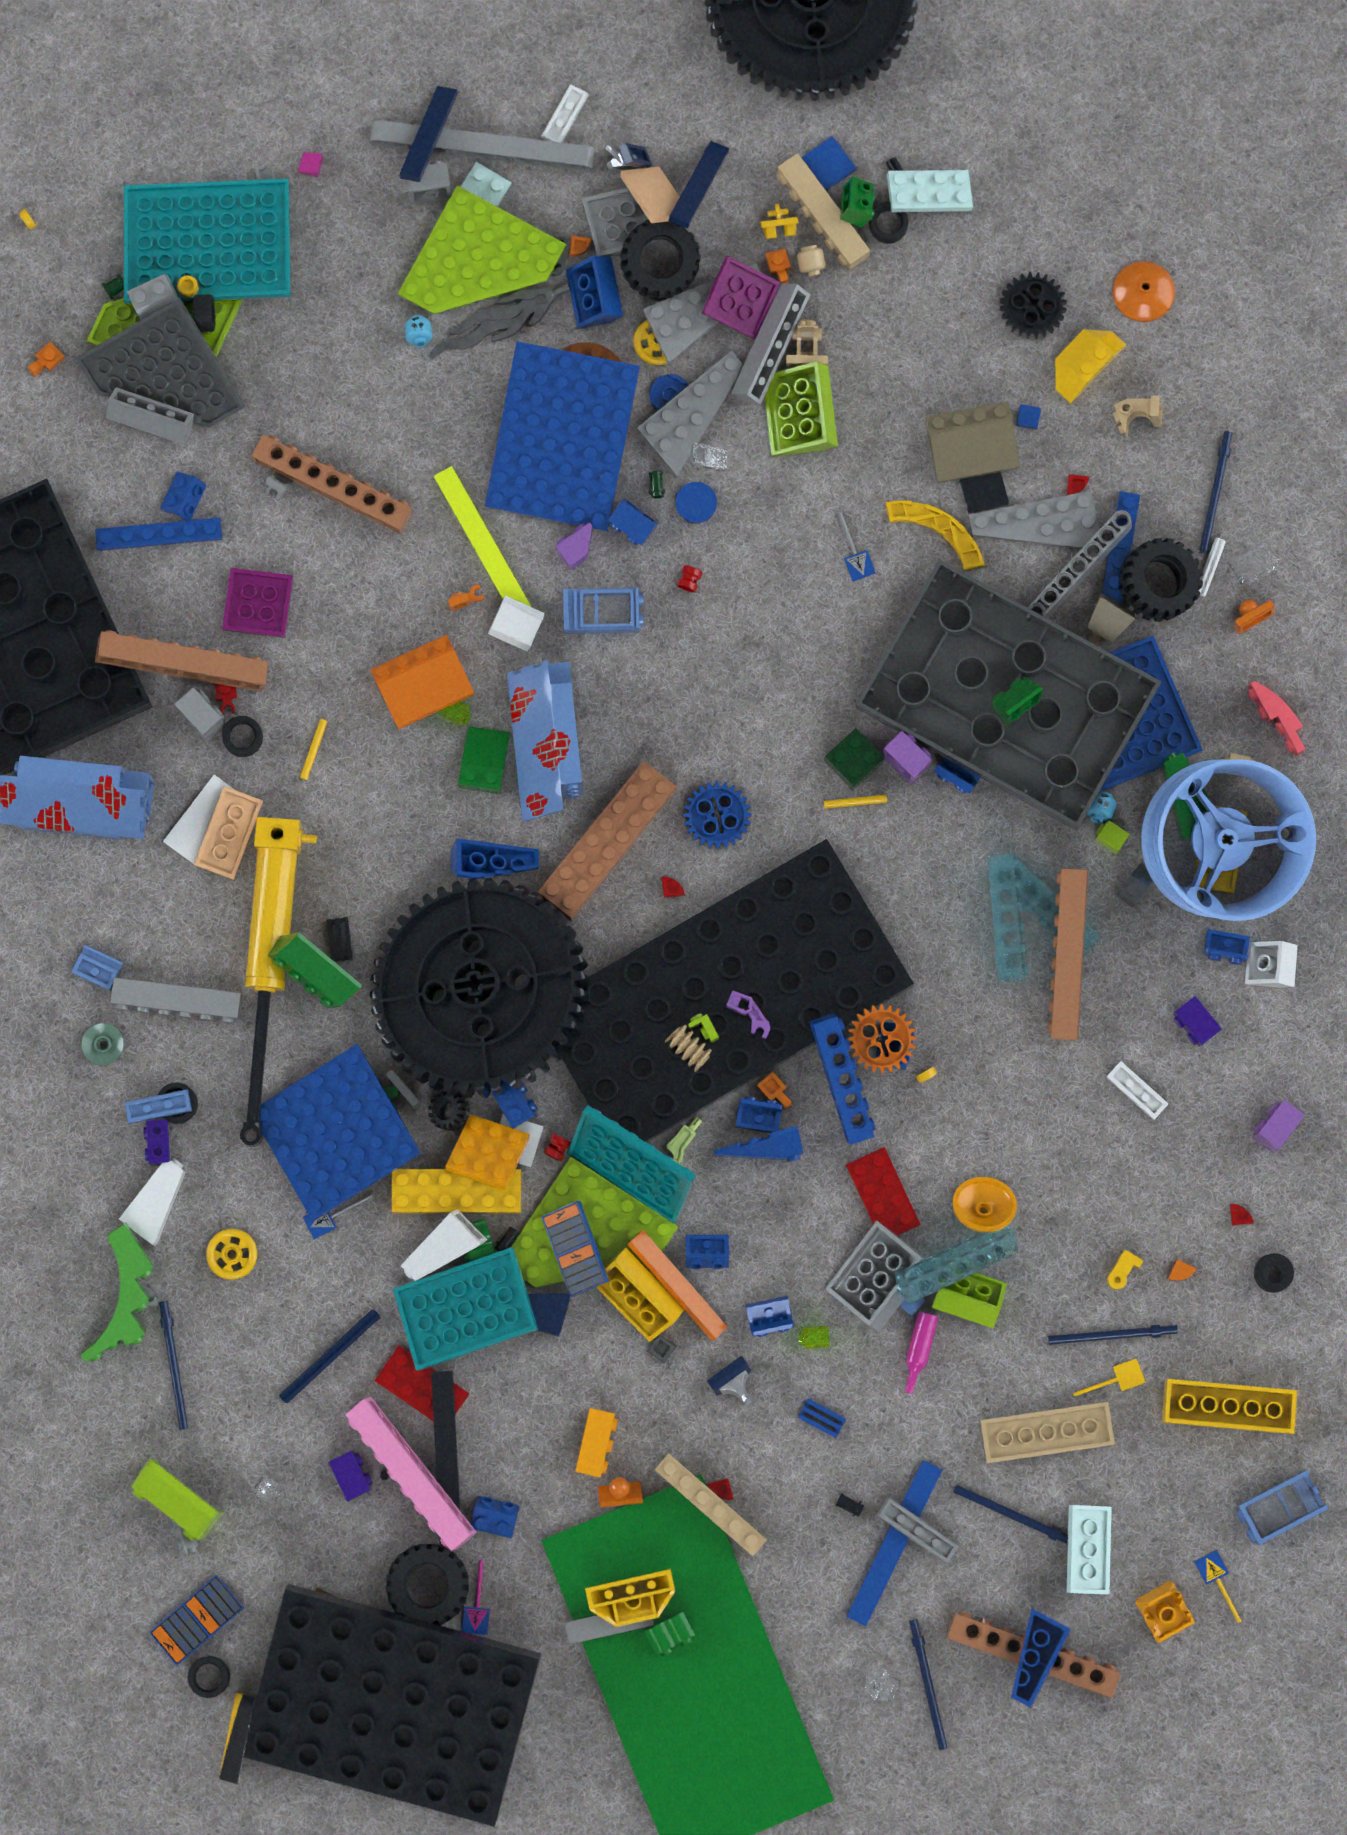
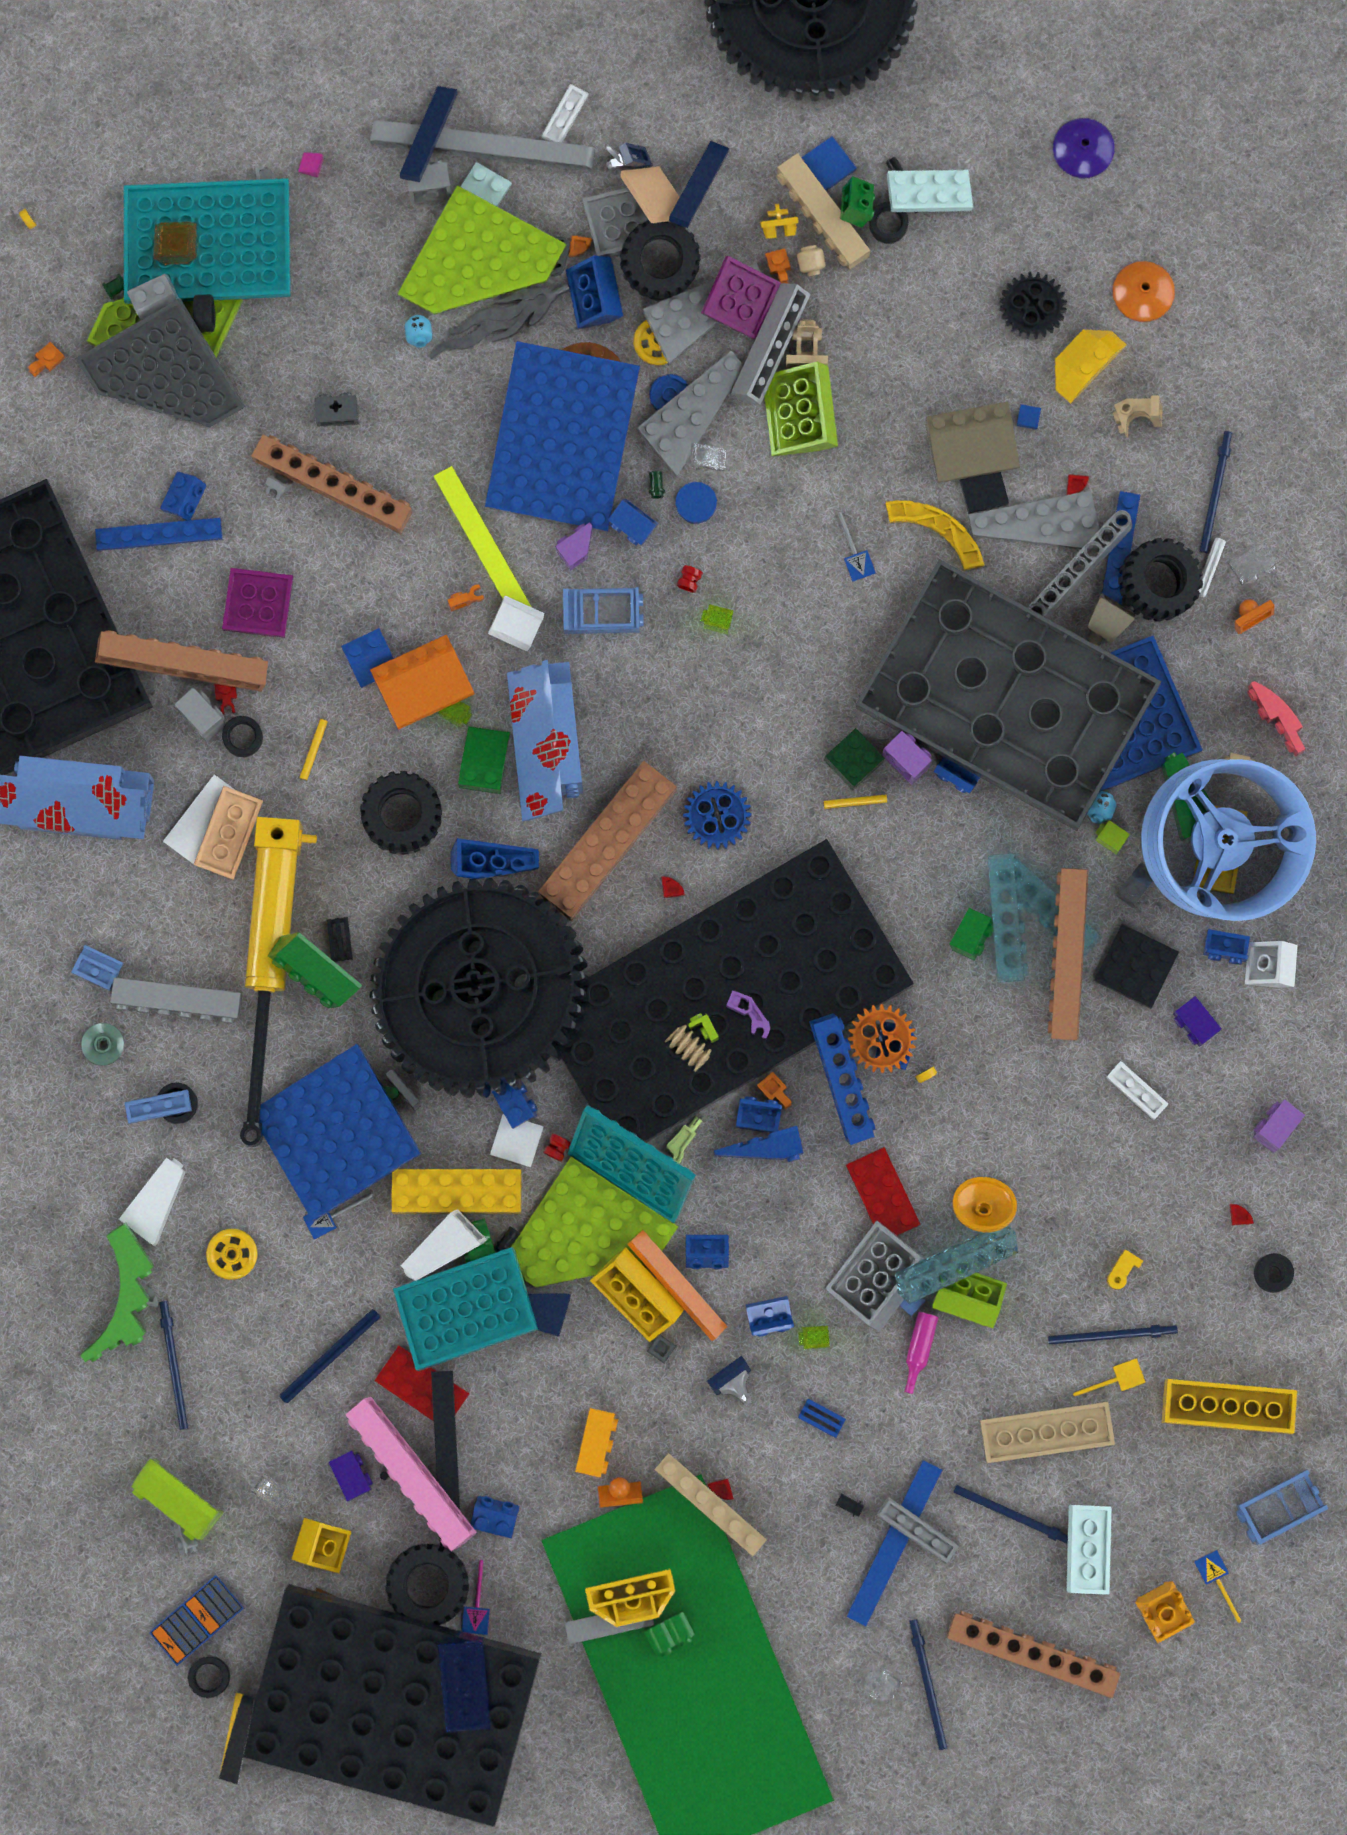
light grey brick [106,387,194,445] -> none
dark purple bracket [143,1119,170,1166] -> none
yellow tile [177,276,199,298] -> none
black tyre [428,1091,470,1131] -> none
light orange plate [446,1114,530,1191] -> none
tile [542,1201,609,1297] -> none
green slope [992,677,1043,726] -> none
blue wedge [1011,1608,1071,1708] -> none
orange tile [1168,1259,1197,1281] -> none
none -> clear orange slope [153,222,197,264]
none -> yellow slope [291,1518,352,1573]
none -> dark grey brick [314,393,359,427]
none -> blue slope [341,628,394,688]
none -> black tyre [360,771,442,855]
none -> clear blue tile [438,1640,491,1732]
none -> clear neon green brick [701,604,734,635]
none -> green brick [949,908,995,961]
none -> dark purple dish [1053,118,1115,178]
none -> black plate [1094,924,1179,1009]

